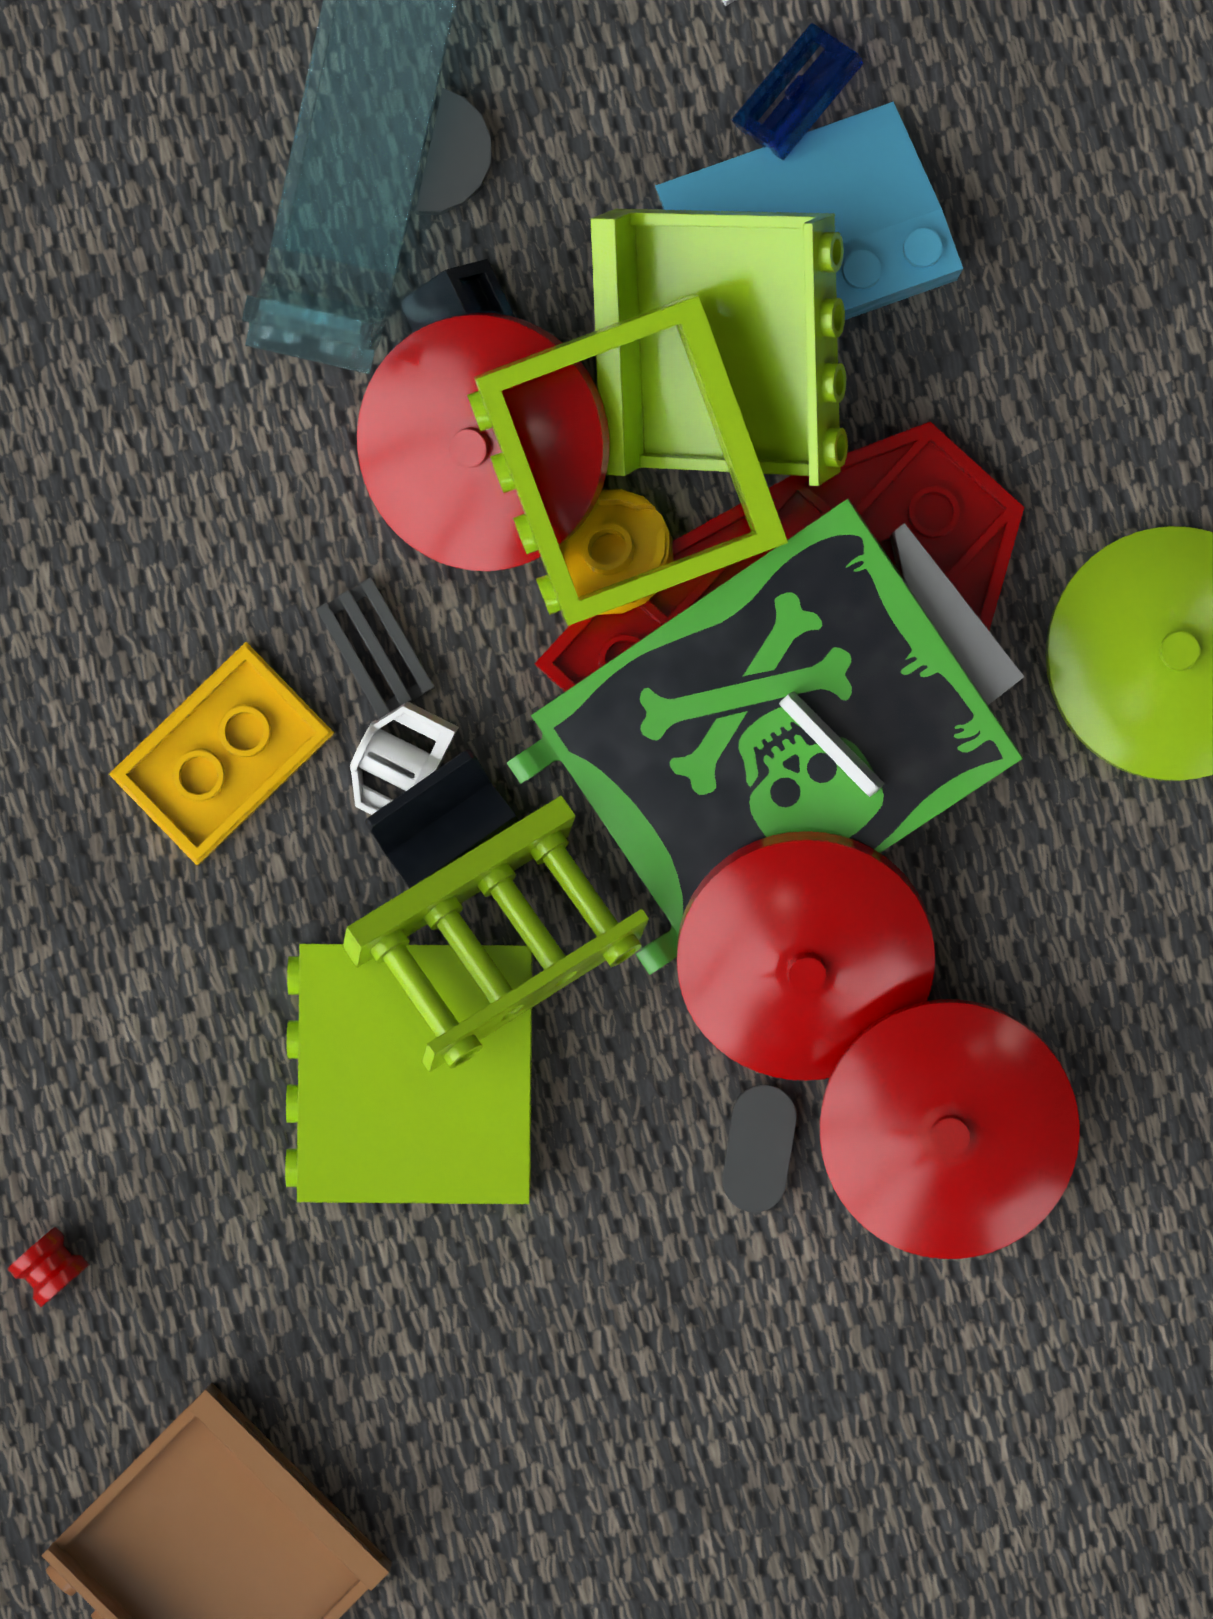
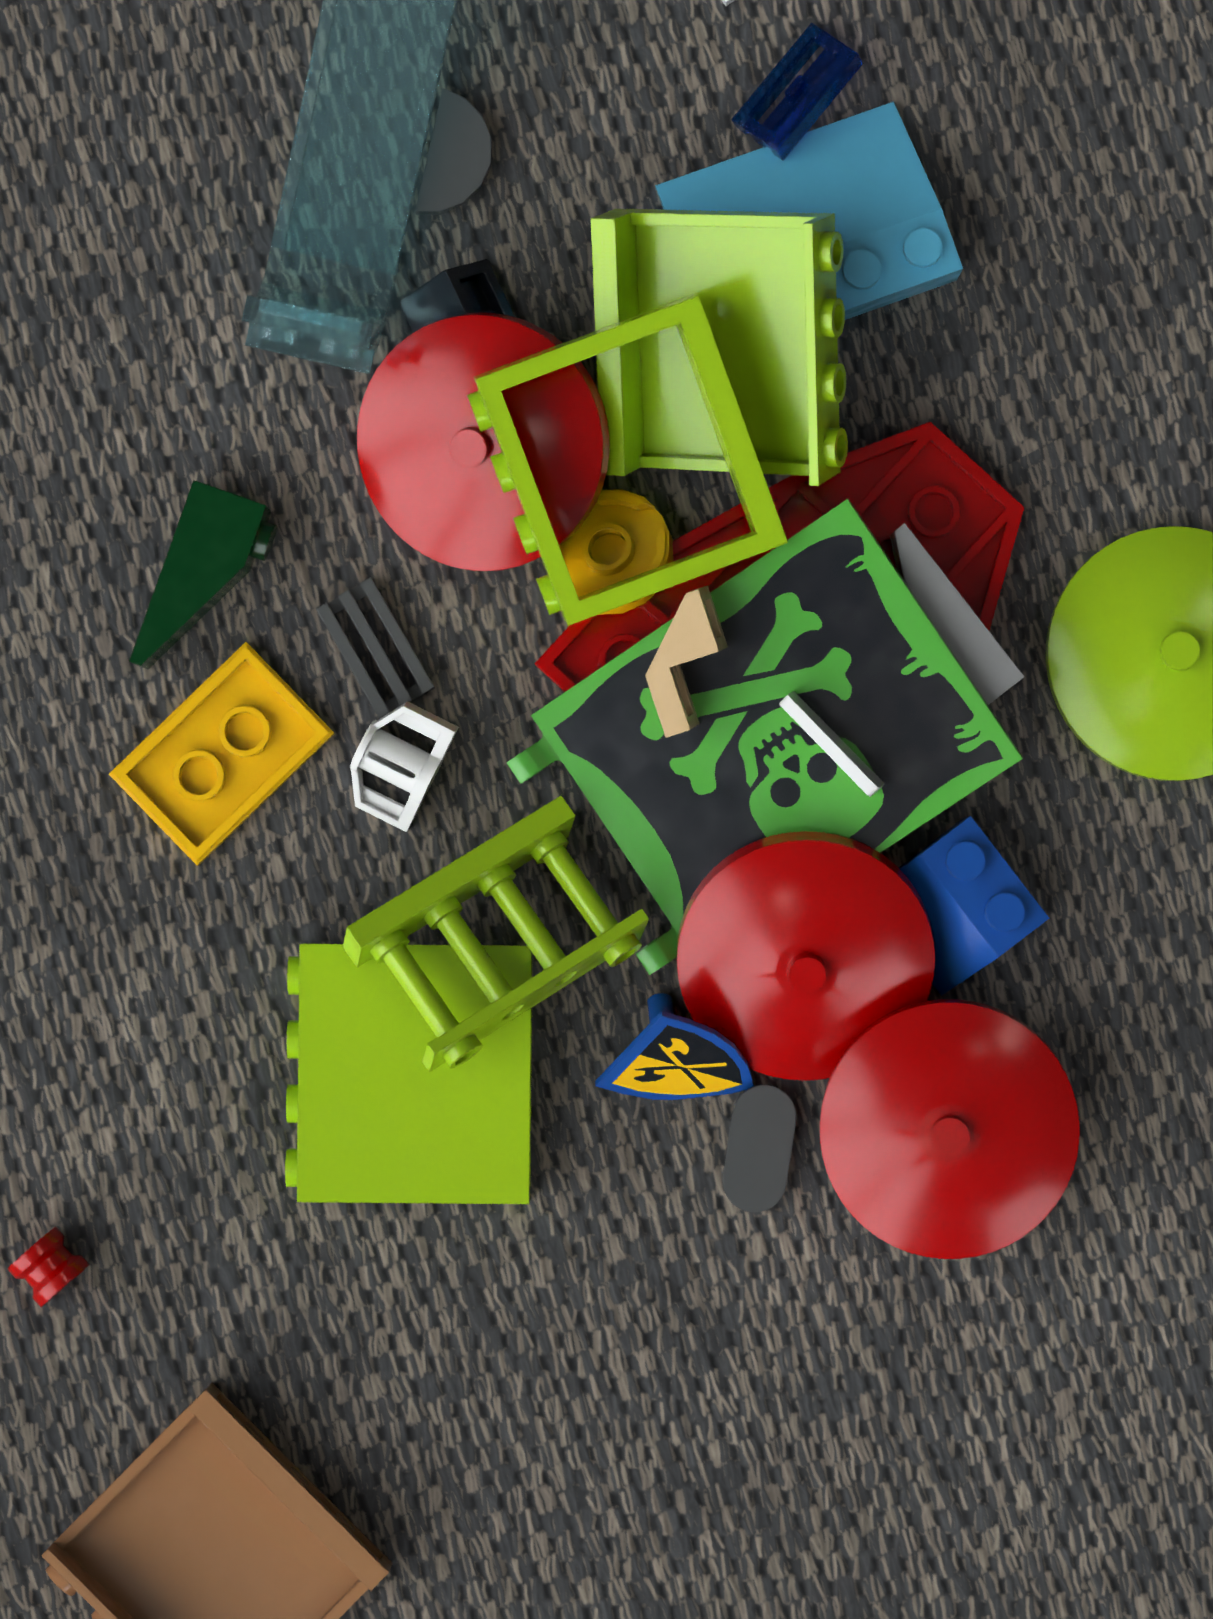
black panel [365,749,519,888] -> none
none -> dark green slope [129,480,277,669]
none -> shield [595,993,754,1100]
none -> tan slope [645,585,728,738]
none -> blue slope [899,816,1049,996]

